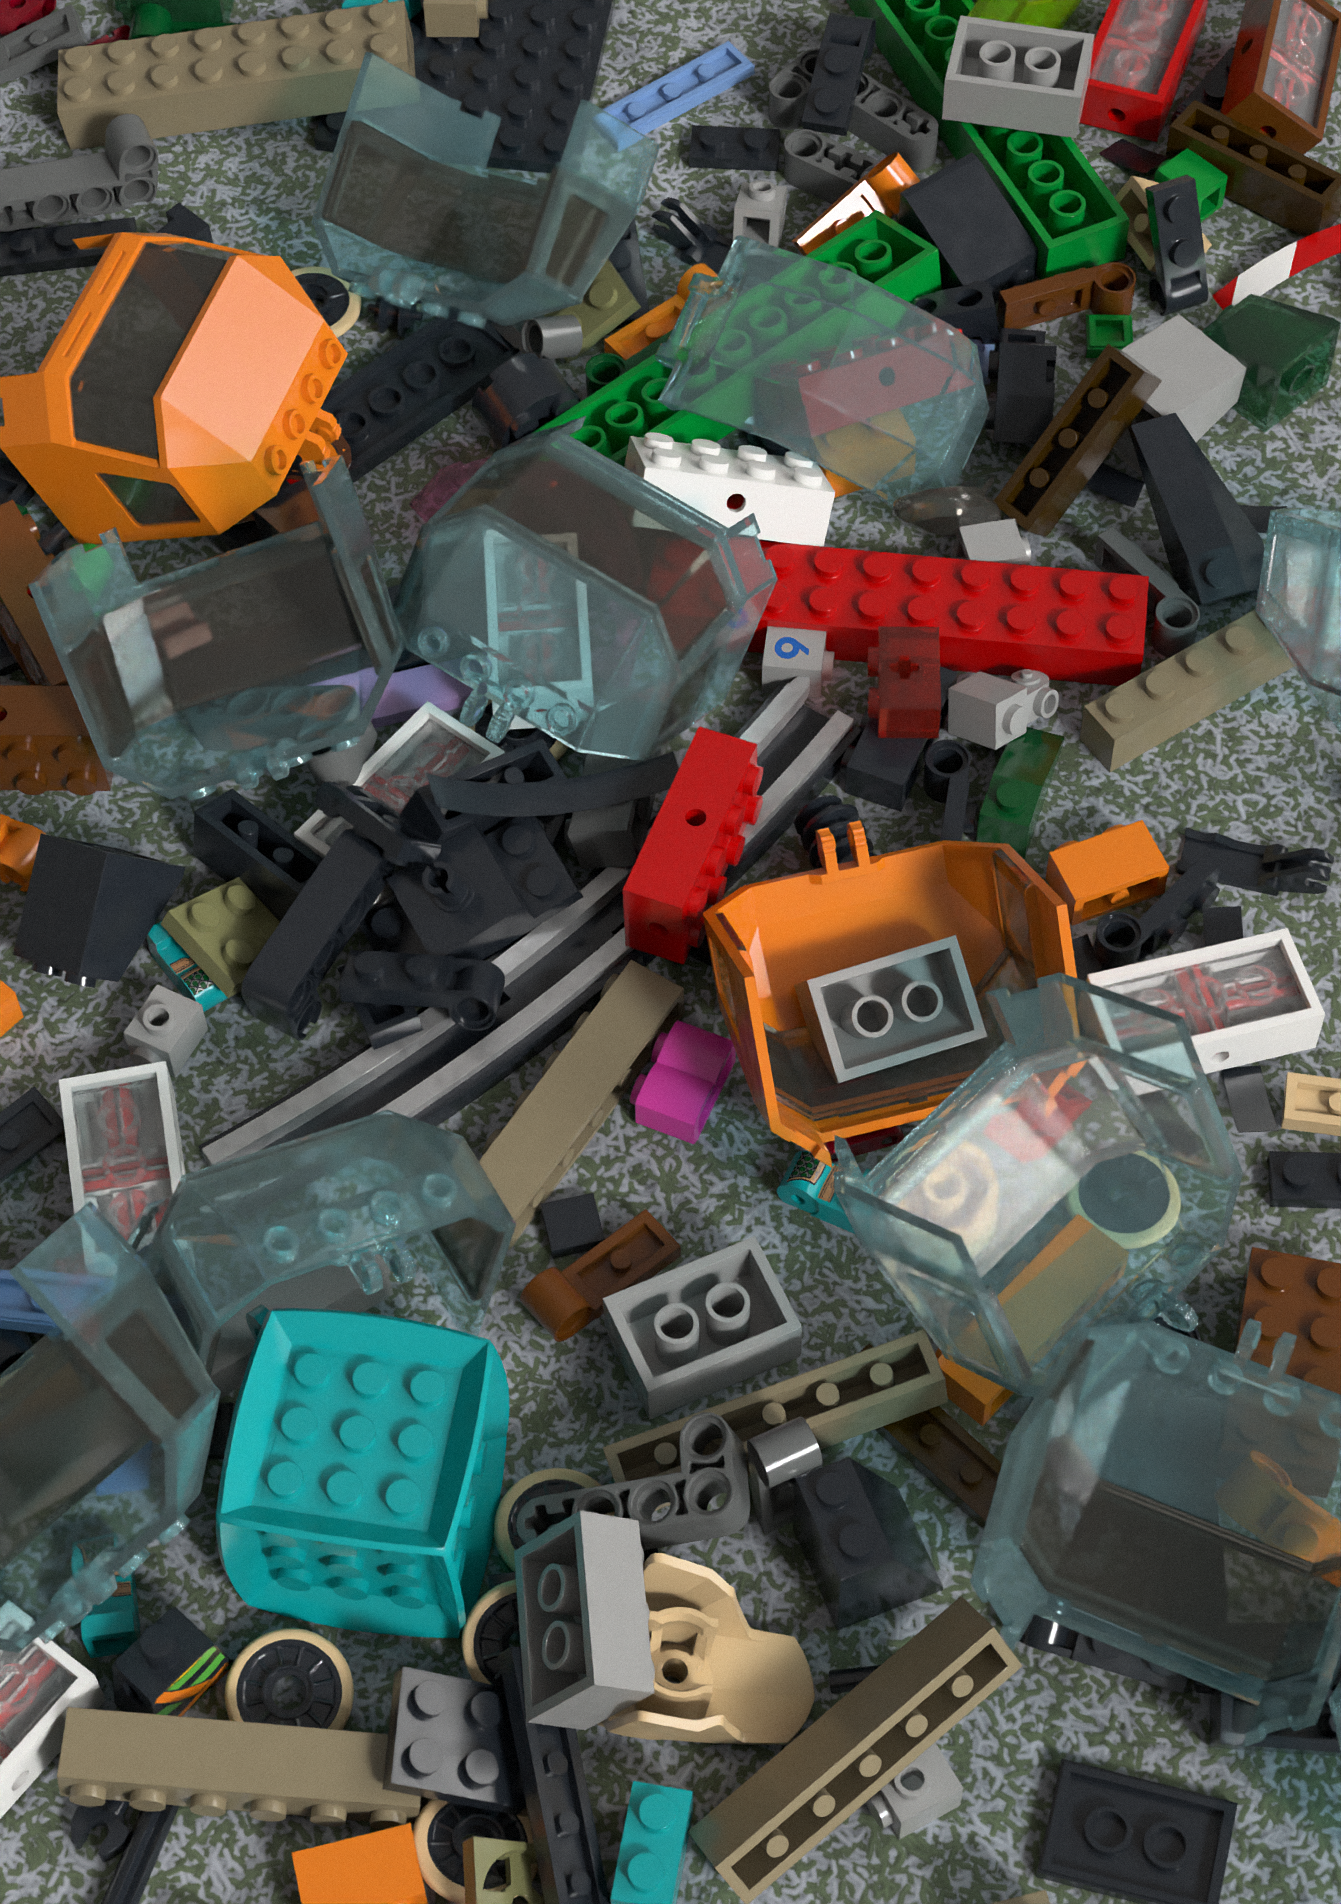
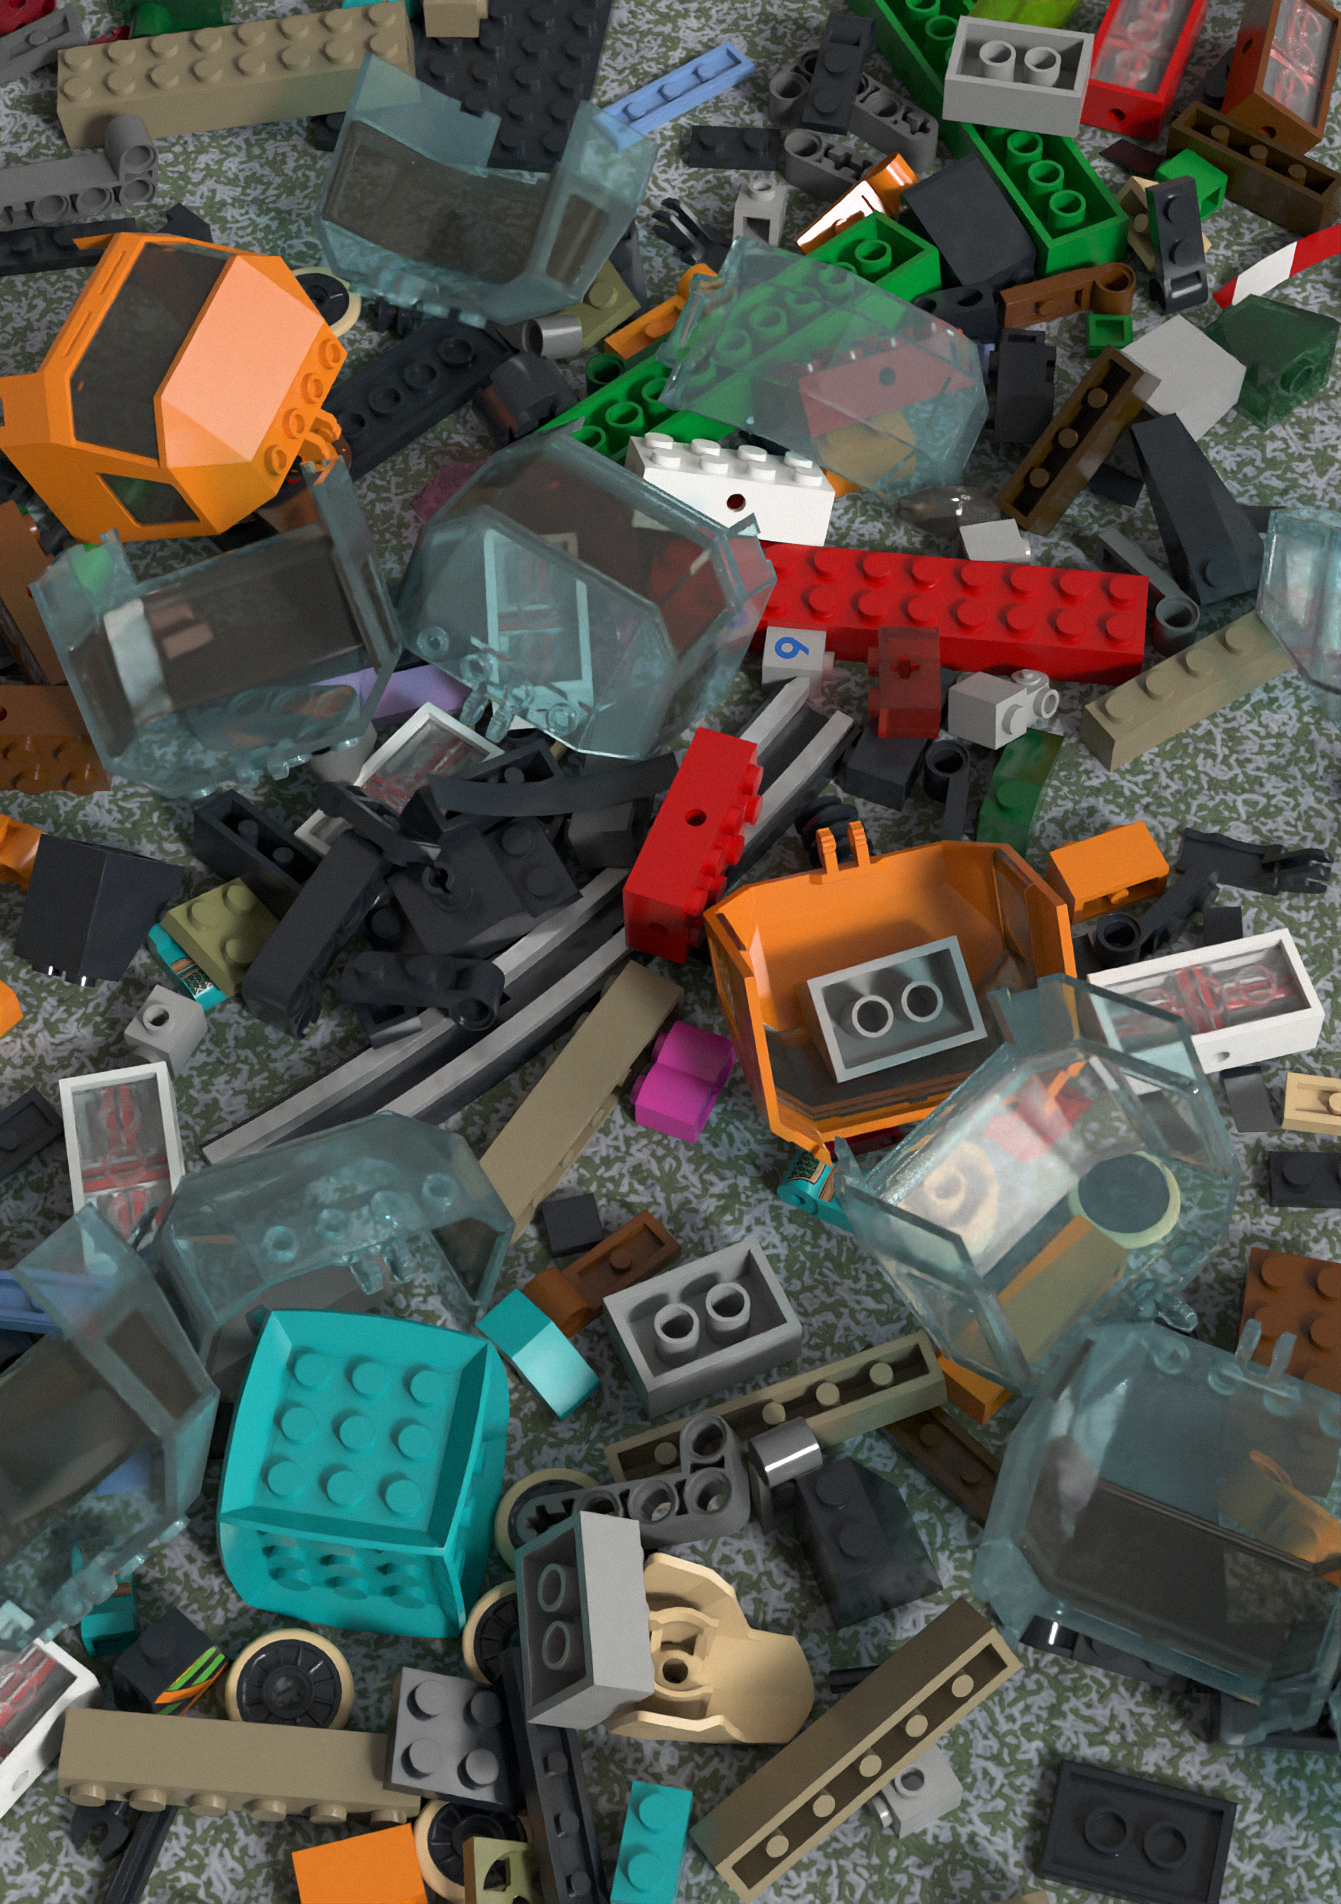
none -> teal slope [475,1288,602,1422]

